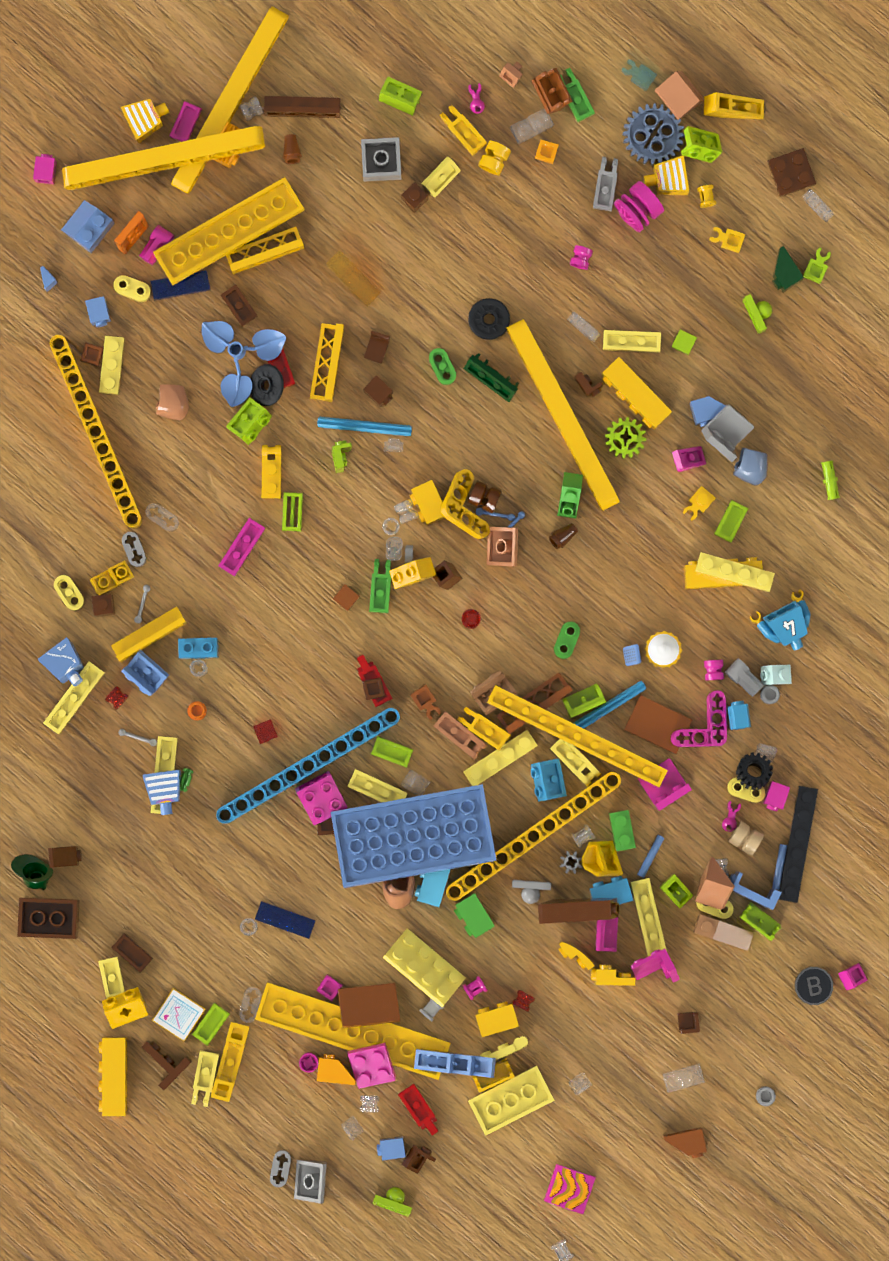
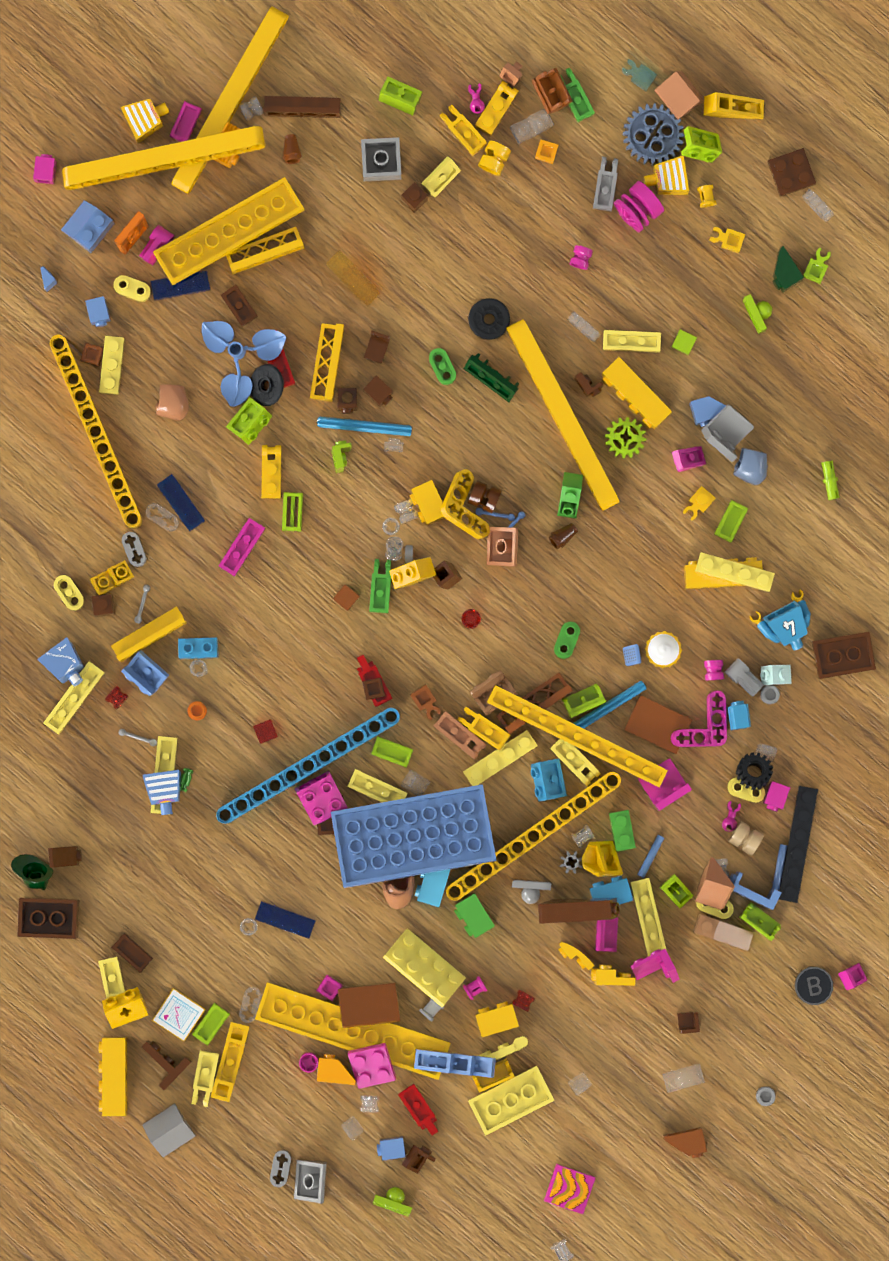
none -> light grey slope [142,1104,196,1157]
none -> clear blue plate [157,474,205,532]
none -> reddish brown bracket [337,388,357,414]
none -> yellow plate [475,81,519,136]
none -> reddish brown plate [812,632,876,679]

